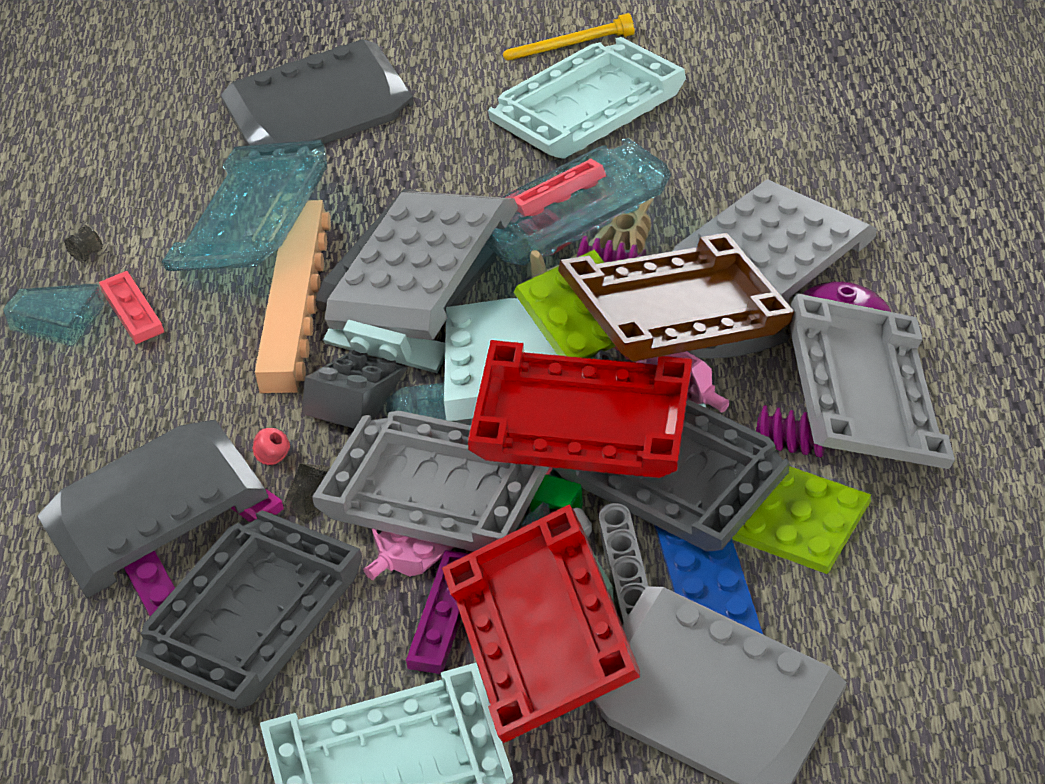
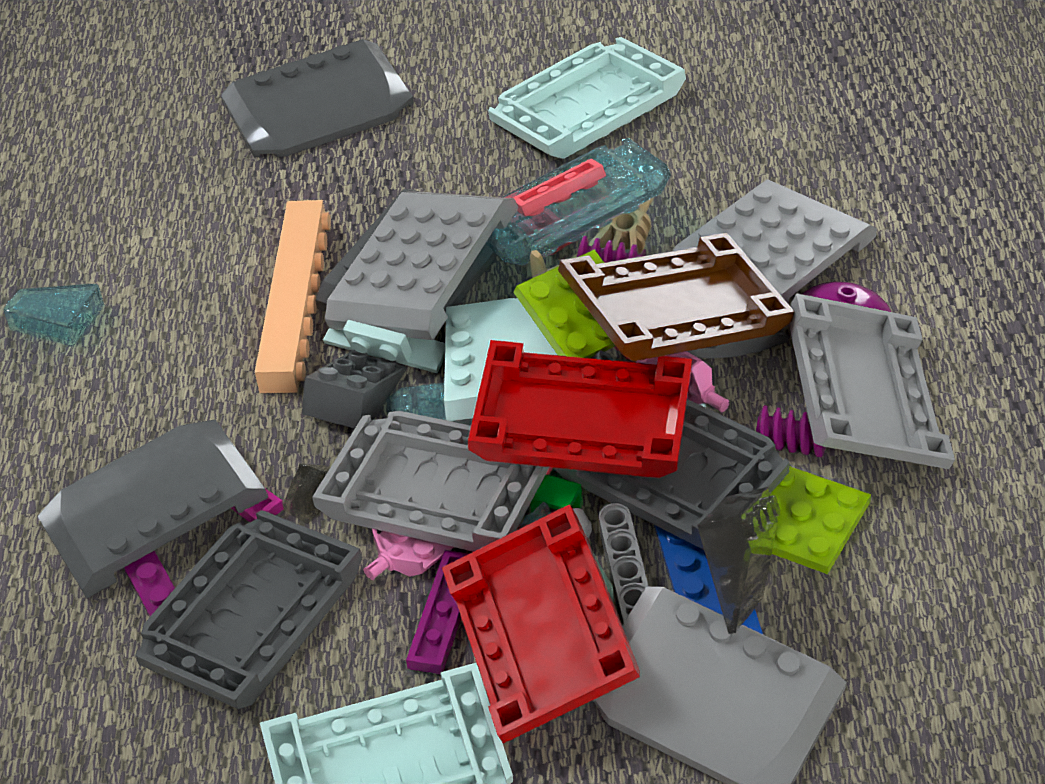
clear smoke wheel [64,225,103,263] -> none
coral plate [99,271,164,345] -> none
clear light blue slope [162,140,327,271] -> none
coral piece [253,428,290,465] -> none
yellow piece [503,13,635,60] -> none
none -> clear smoke slope [697,487,780,634]

